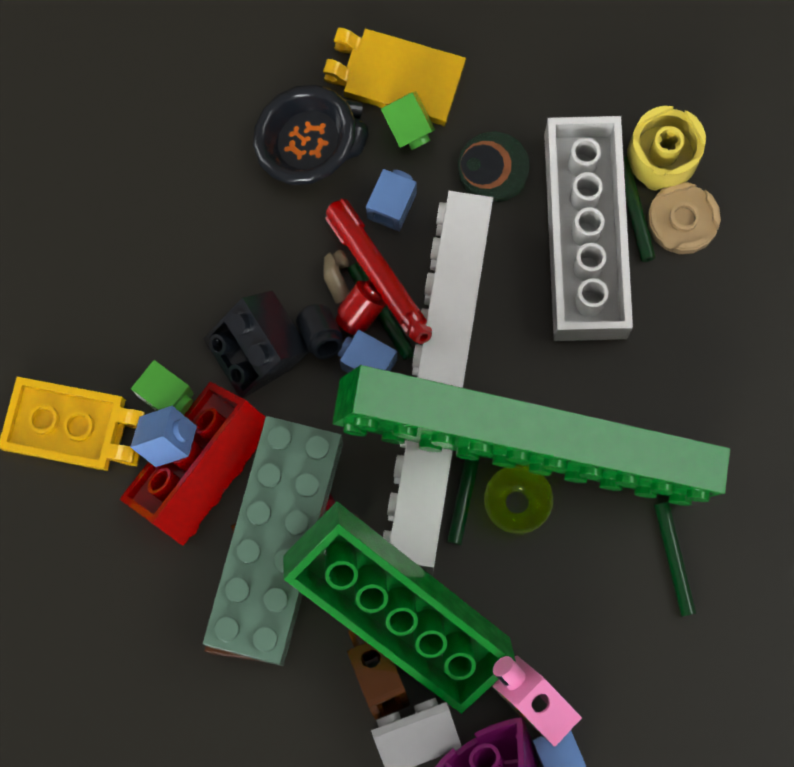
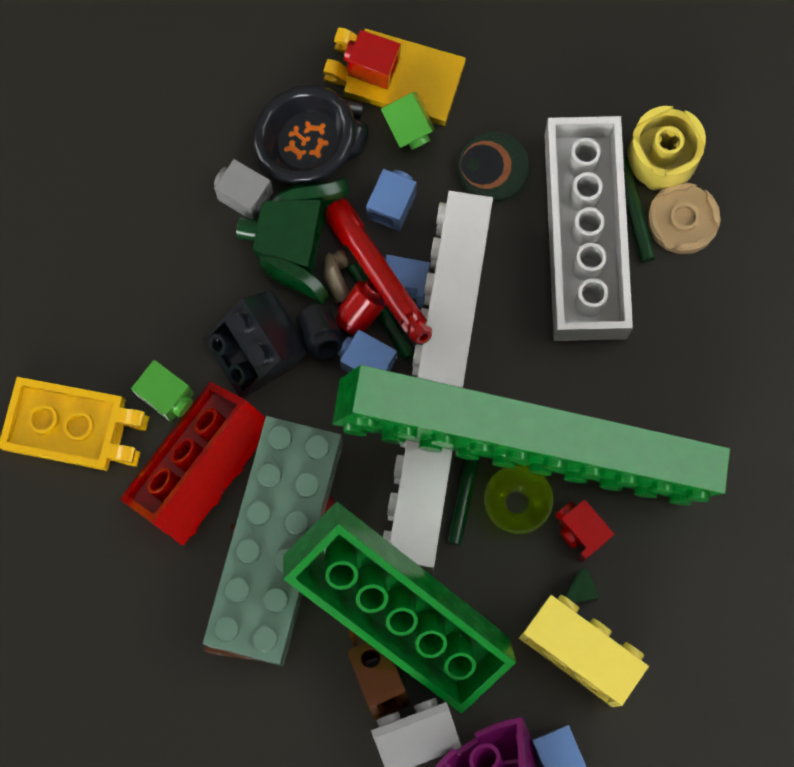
medium blue brick [130,406,197,467] -> none
bright pink torso [492,656,582,747] -> none
dark green bar [654,502,697,617] -> none
none -> light grey brick [214,159,274,219]
none -> dark green torso [236,178,349,304]
none -> red brick [344,30,401,90]
none -> medium blue brick [386,255,430,307]
none -> light yellow brick [518,595,649,708]
none -> red brick [555,499,615,563]
none -> dark green slope [564,567,600,605]

